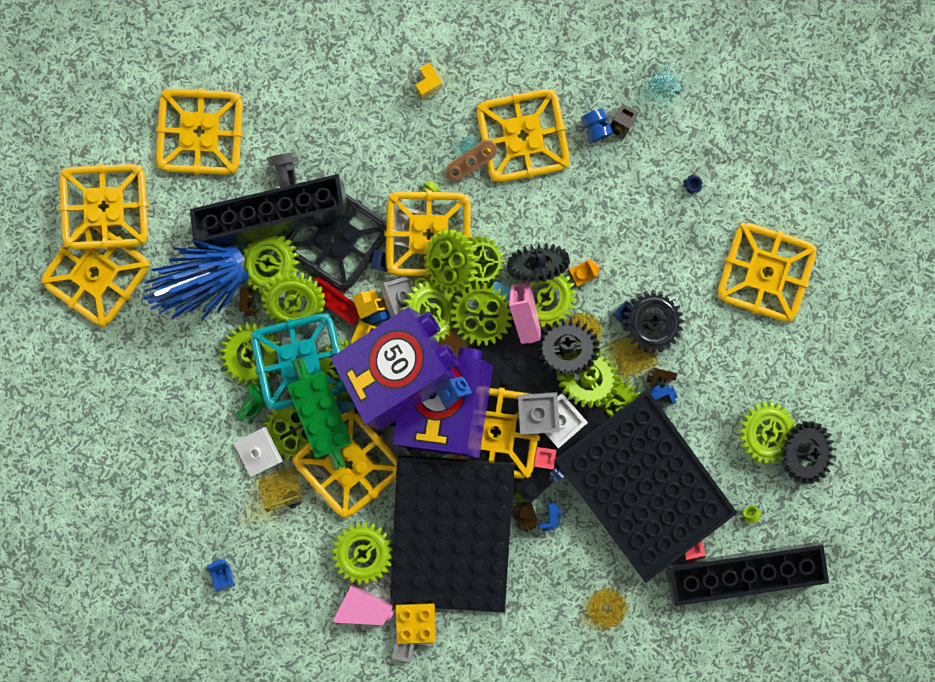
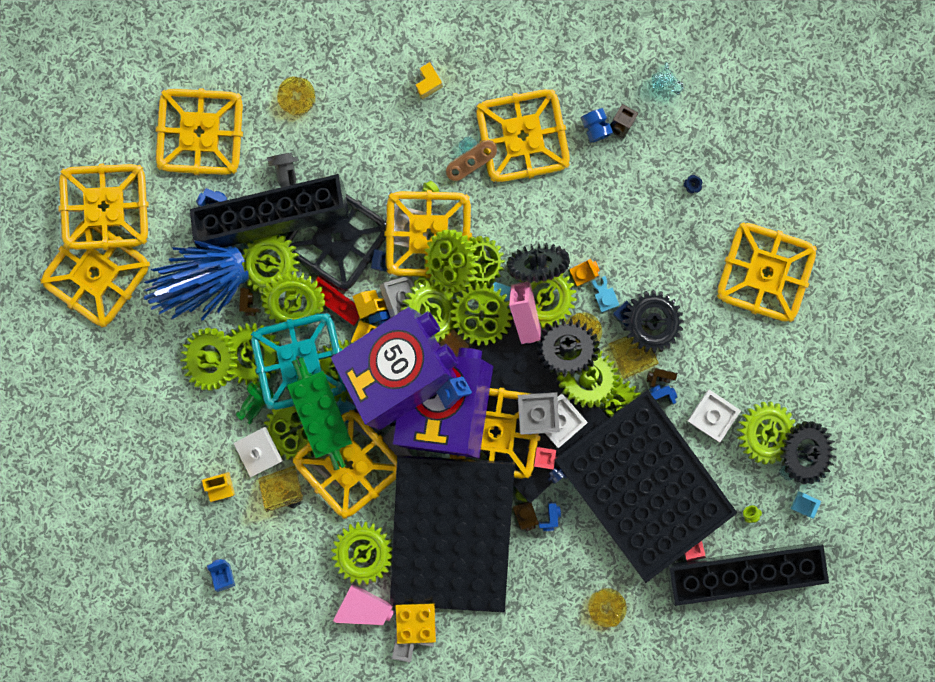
none -> lime gear [180,327,238,391]
none -> bracket [196,188,227,207]
none -> yellow piece [202,472,235,502]
none -> clear yellow plate [277,76,316,116]
none -> medium azure plate [592,276,619,312]
none -> white plate [687,389,741,443]
none -> medium azure panel [791,491,821,519]

